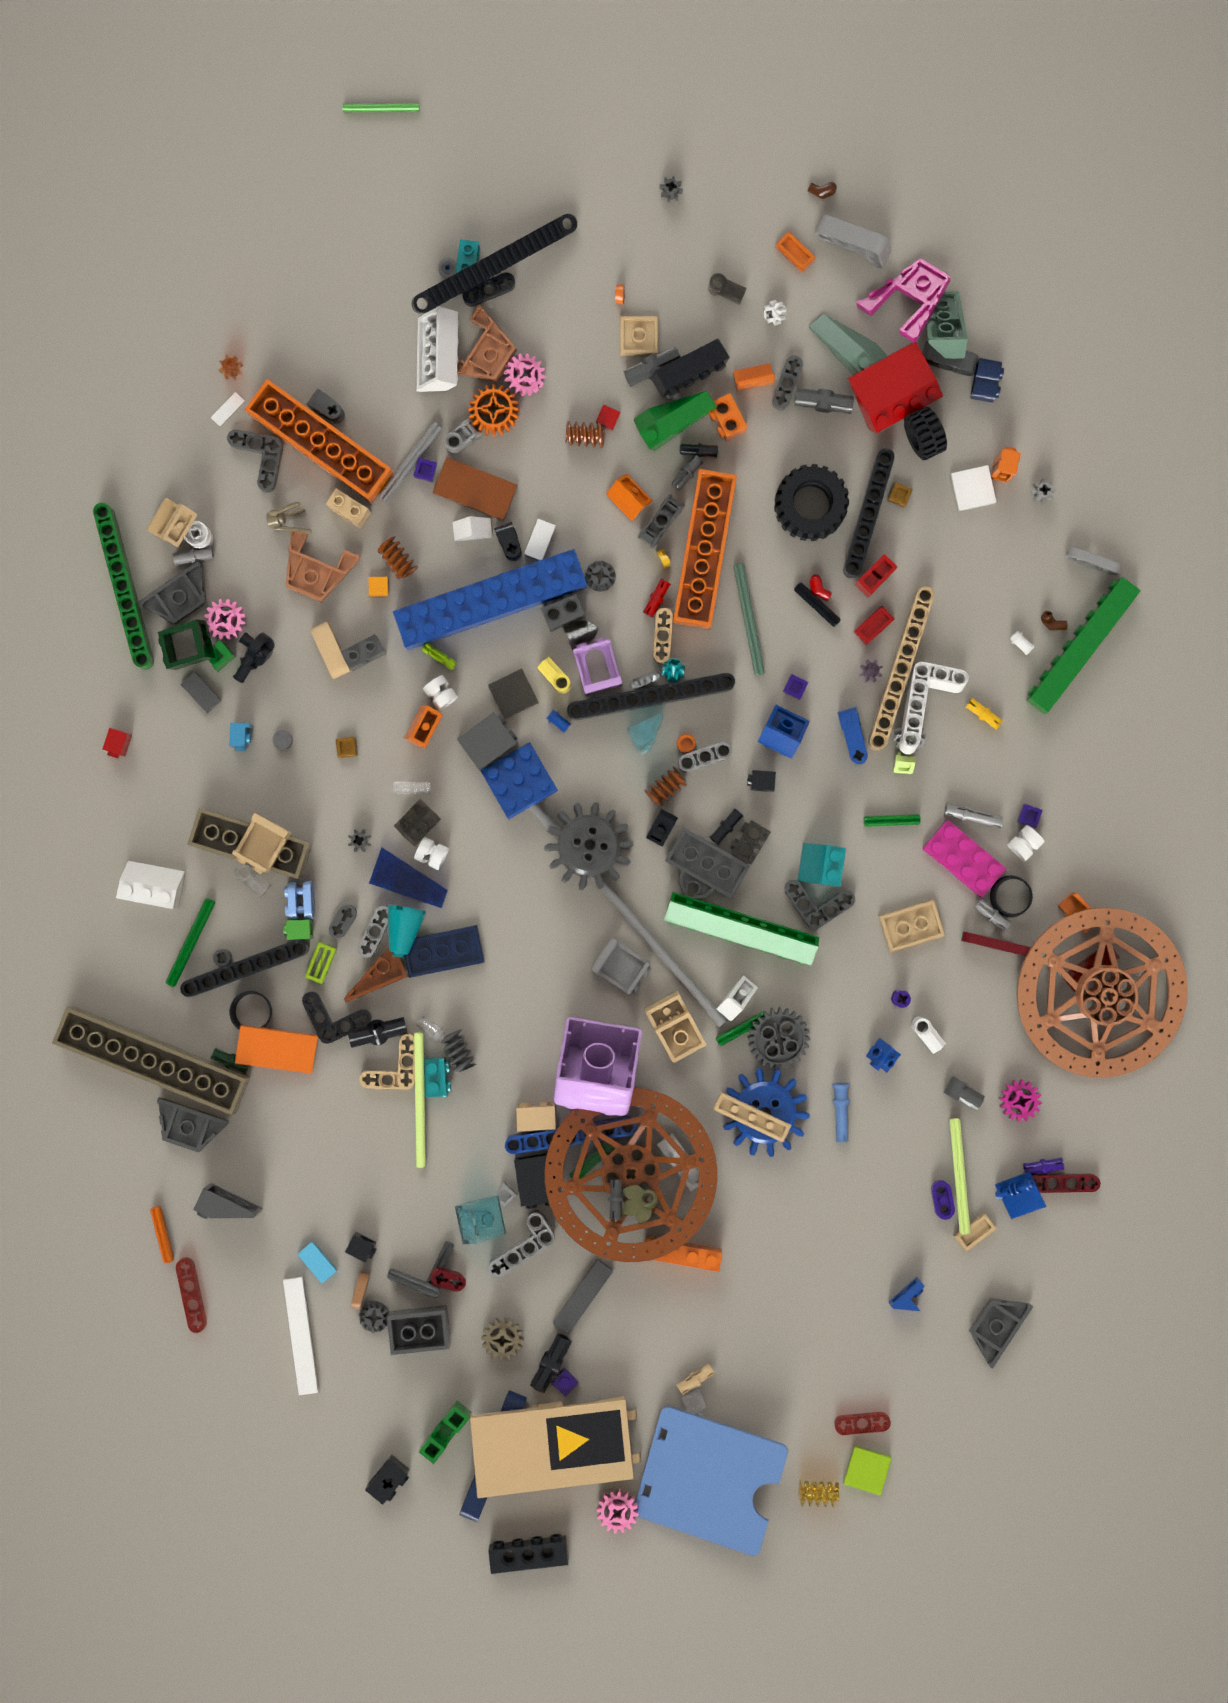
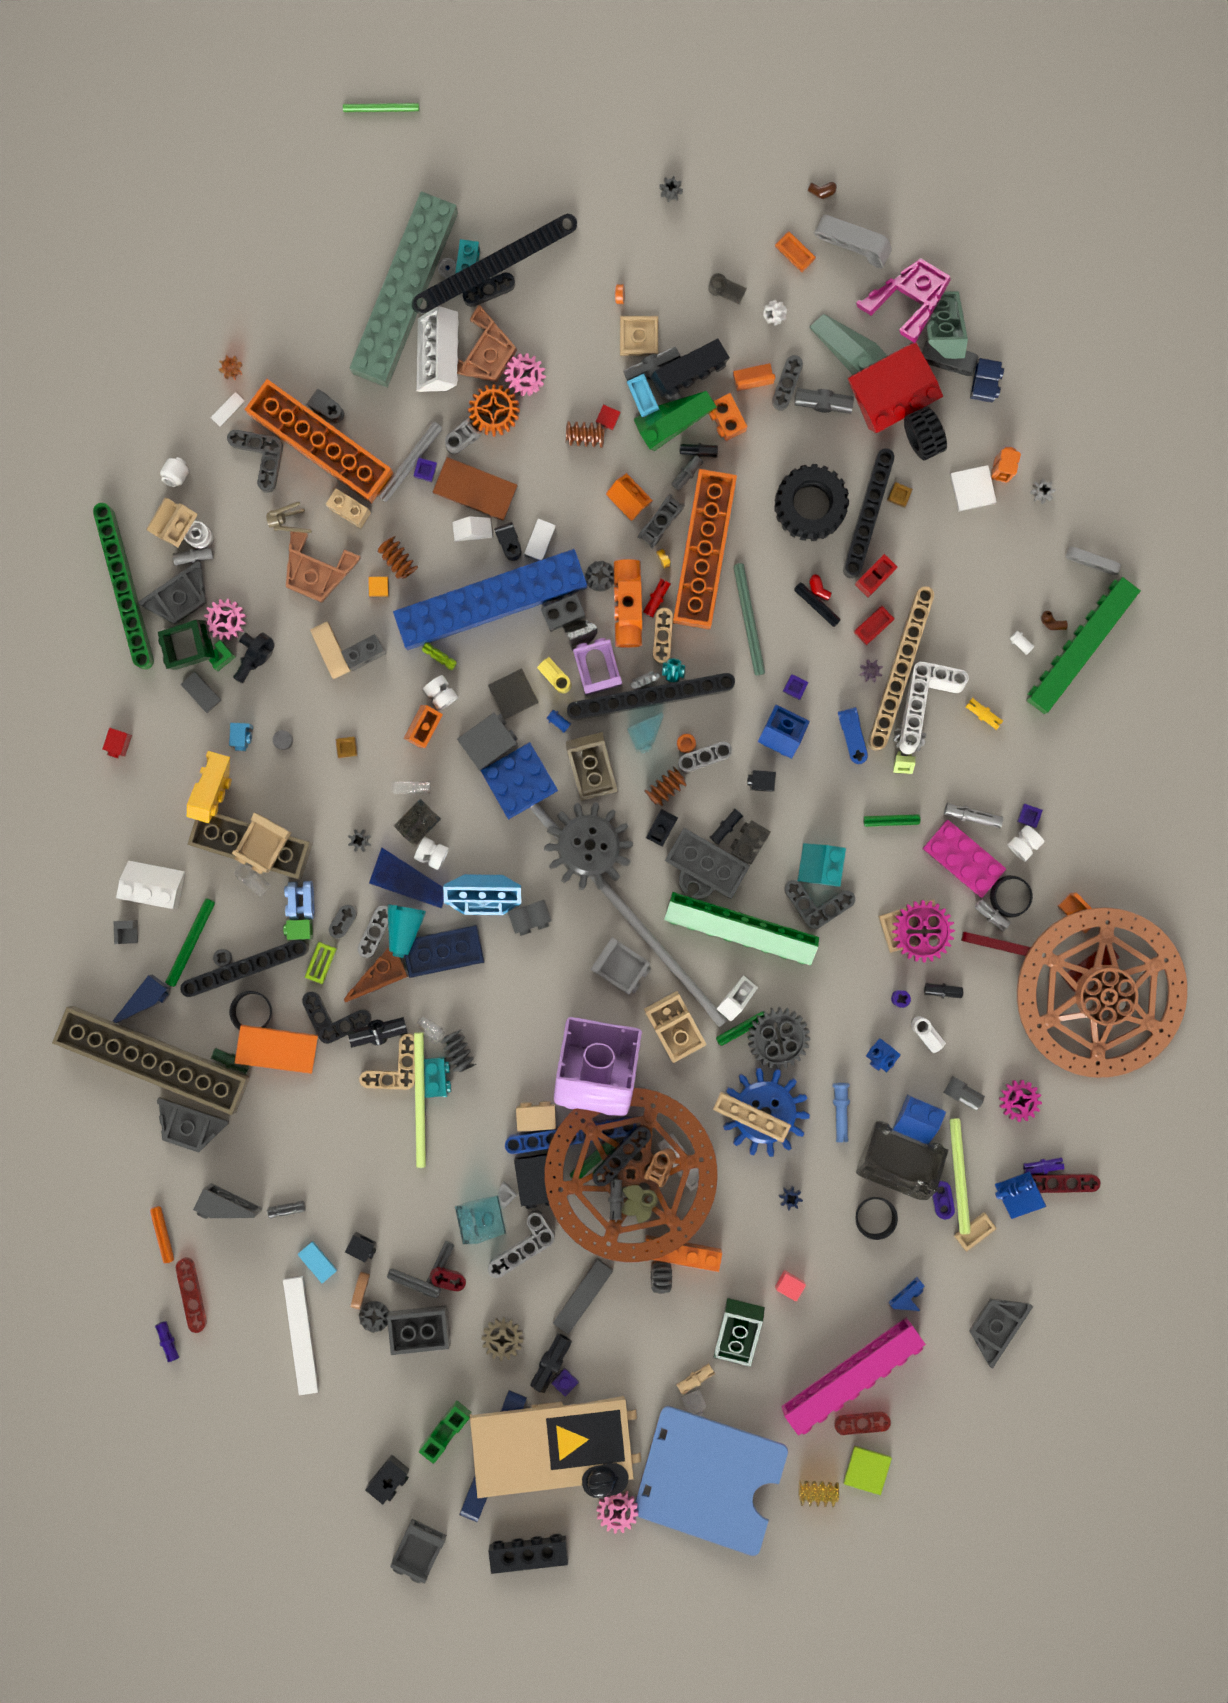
none -> dark grey panel [113,920,138,944]
none -> dark blue slope [113,974,171,1023]
none -> dark purple pin [155,1321,180,1362]
none -> white head [160,457,189,487]
none -> yellow wedge [187,751,232,823]
none -> dark grey axle [267,1201,306,1218]
none -> sand green brick [350,191,458,388]
none -> dark grey panel [390,1519,447,1584]
none -> dark azure wedge [443,874,521,915]
none -> dark grey brick [508,900,552,936]
none -> dark tan slope [566,732,618,801]
none -> black piece [582,1463,629,1498]
none -> black beam [592,1125,651,1186]
none -> orange brick [614,559,642,648]
none -> medium azure tile [627,373,660,418]
none -> medium nougat piece [644,1148,676,1188]
none -> dark grey gear [650,1261,673,1294]
none -> dark green slope [713,1298,765,1367]
none -> coral panel [775,1270,806,1301]
none -> dark blue gear [778,1186,803,1211]
none -> dark pink brick [781,1317,926,1436]
none -> black tyre [855,1197,898,1240]
none -> clear smoke windscreen [856,1121,948,1201]
none -> dark pink gear [891,900,955,963]
none -> blue slope [892,1094,946,1145]
none -> black axle [924,983,964,999]

